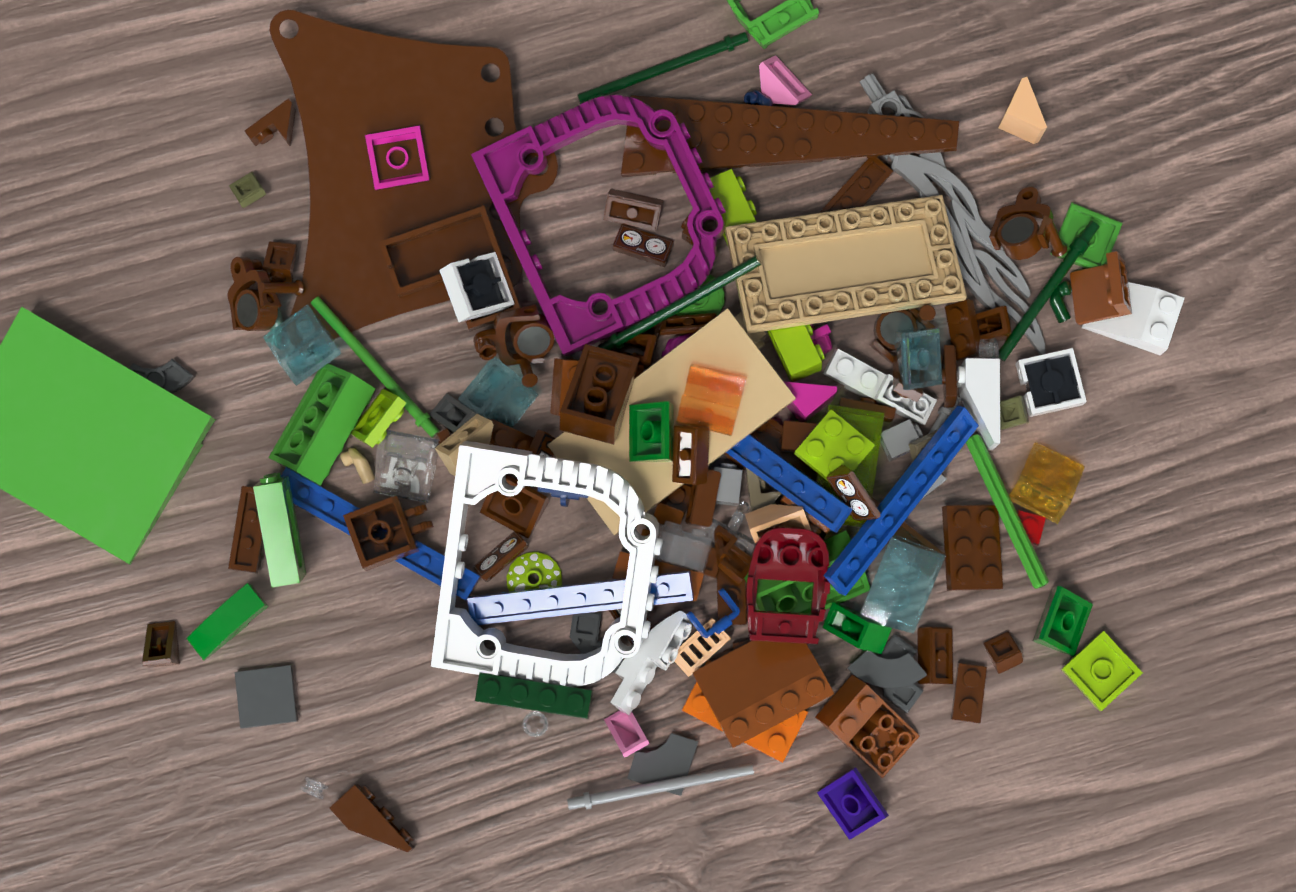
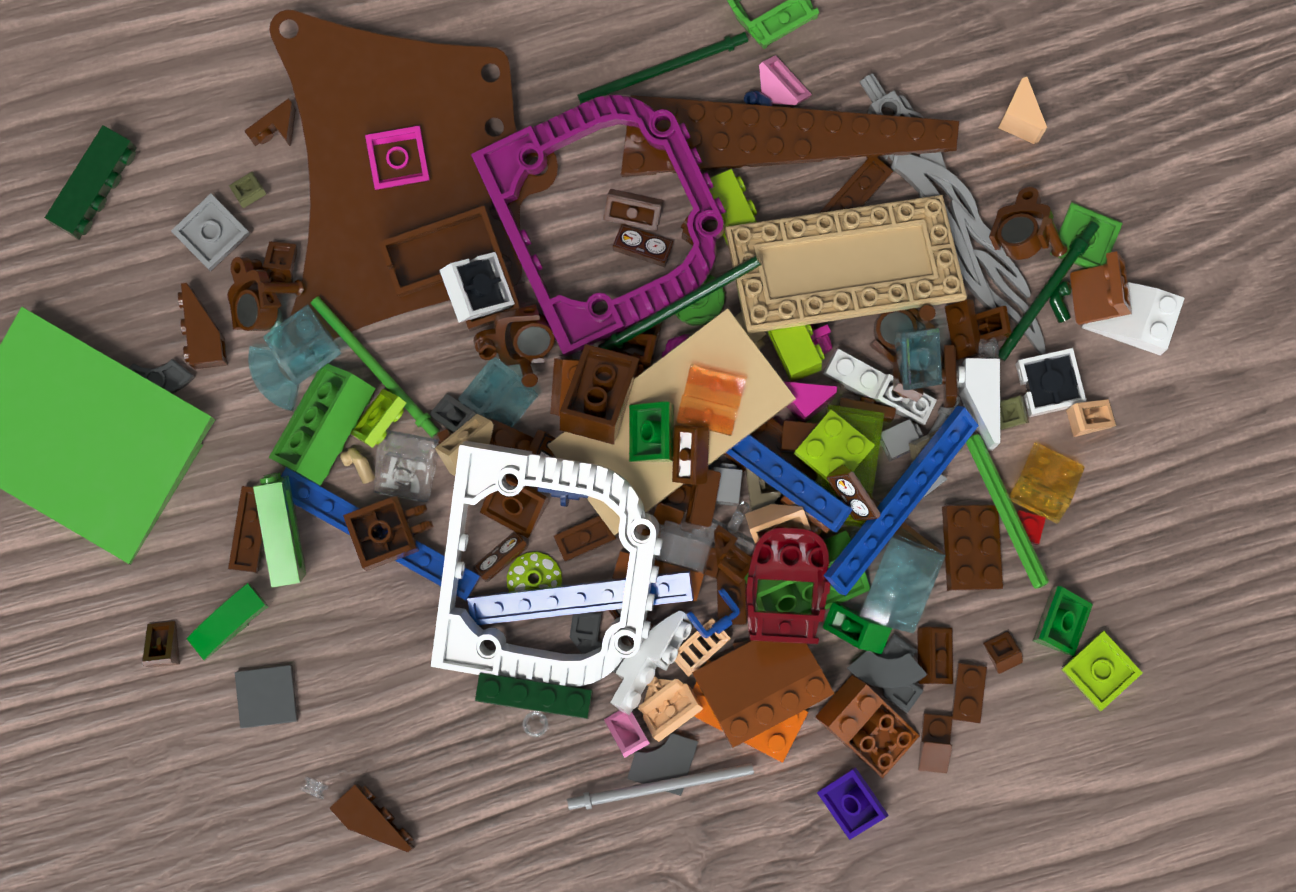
reddish brown slope [660,313,717,335] -> none
none -> dark green brick [44,125,137,240]
none -> light grey plate [171,193,250,272]
none -> reddish brown slope [178,283,228,369]
none -> clear light blue tile [248,346,299,412]
none -> reddish brown plate [554,516,616,562]
none -> light nougat slope [638,677,703,742]
none -> reddish brown slope [918,713,953,773]
none -> light nougat slope [1066,399,1116,437]

